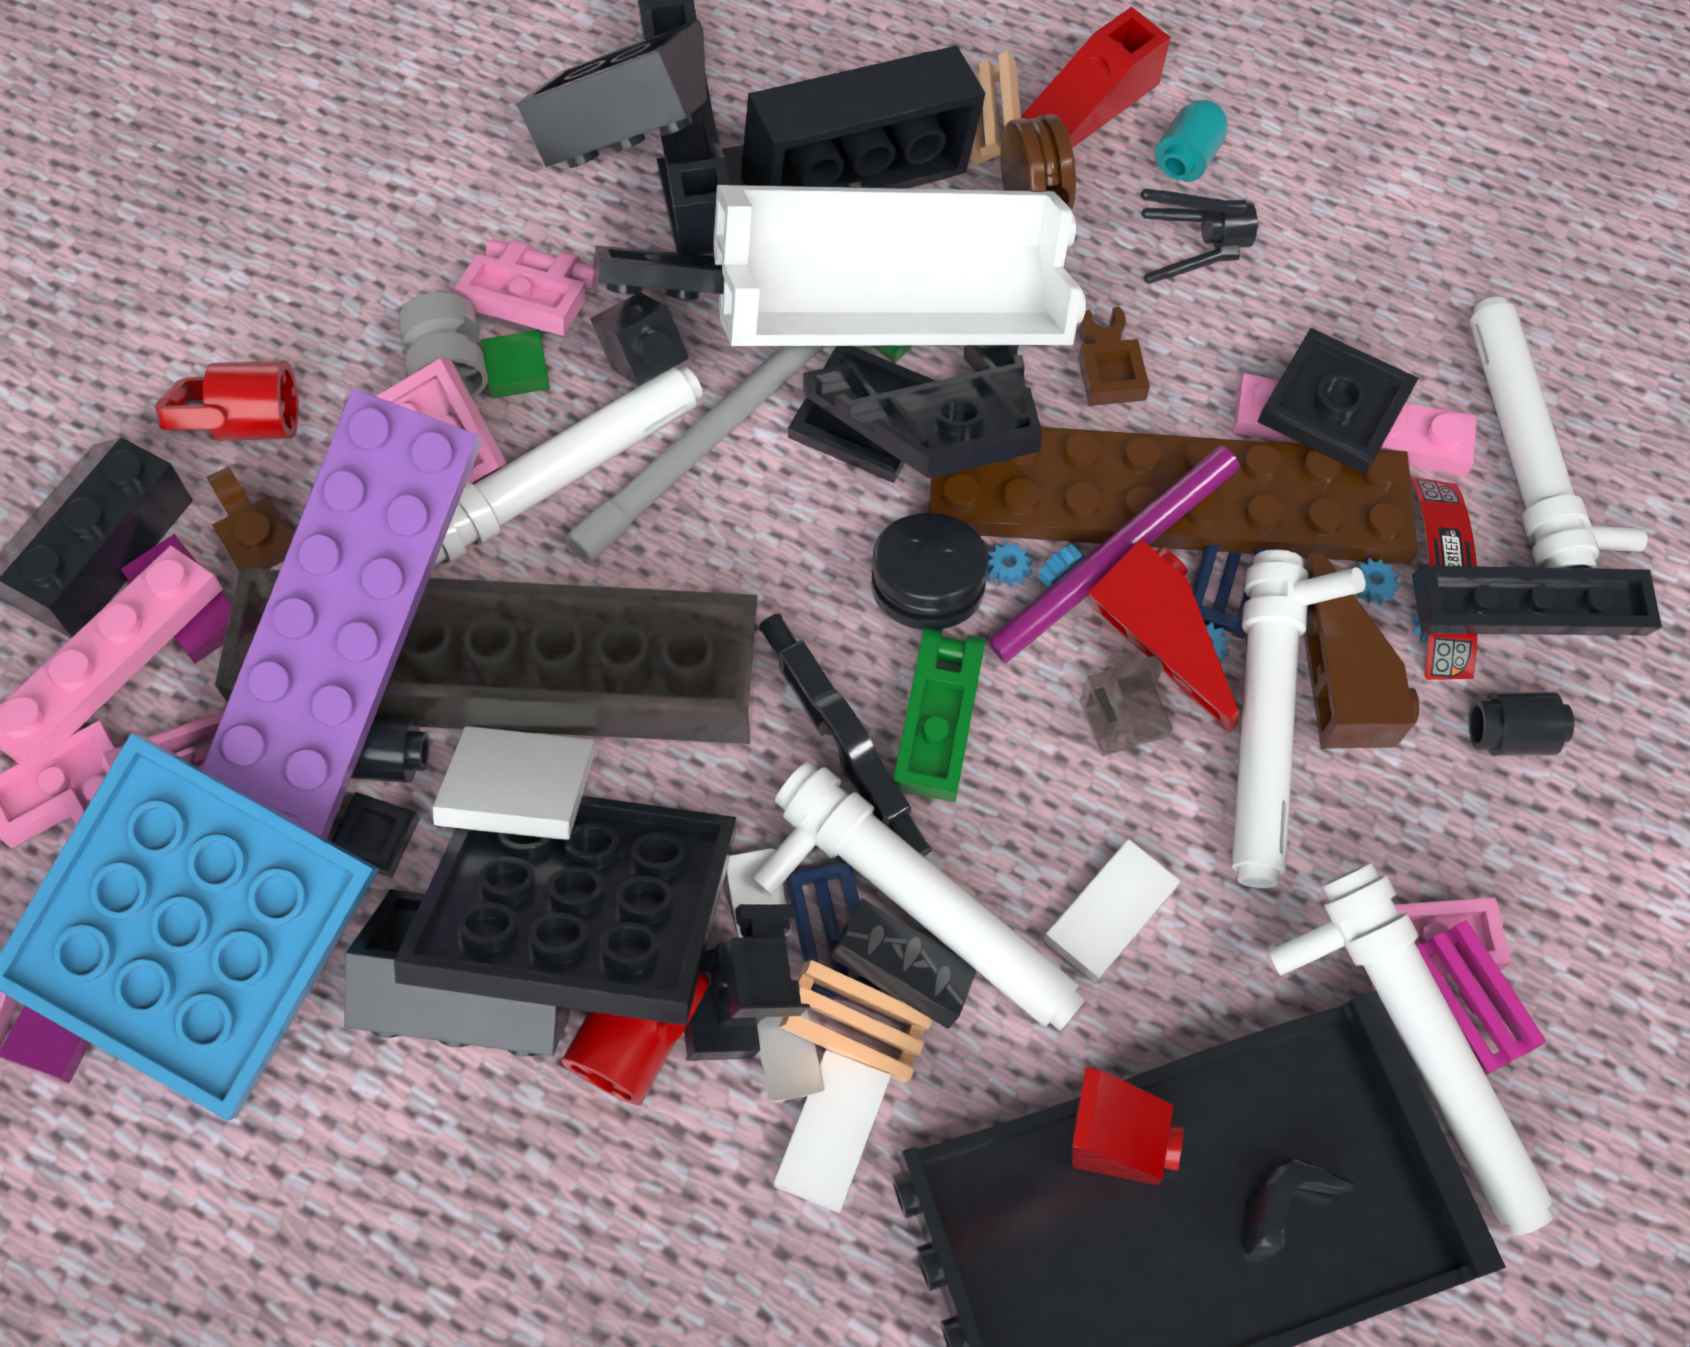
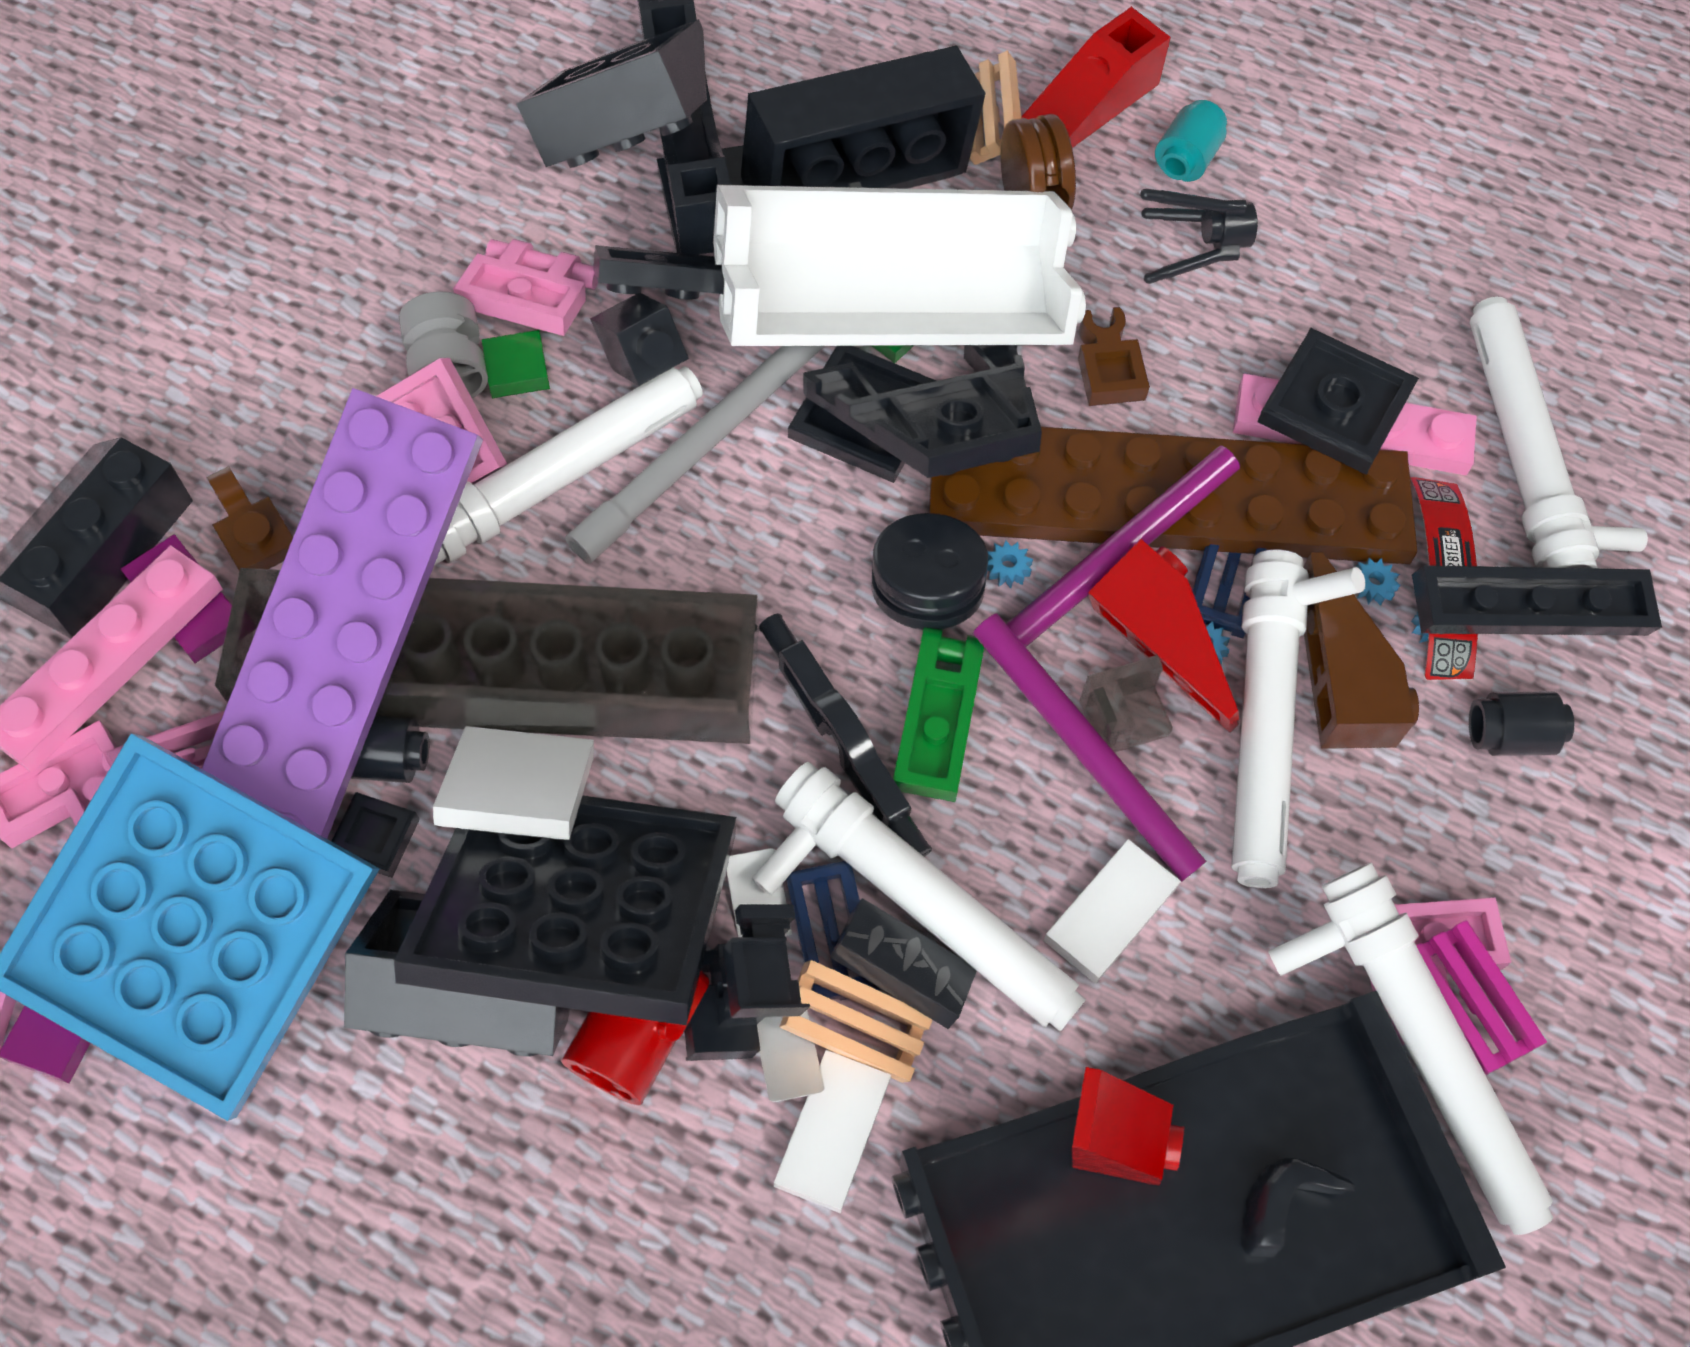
red piece [155,360,299,441] -> none
dark azure piece [1037,544,1085,588] -> none
none -> magenta piece [973,613,1207,882]

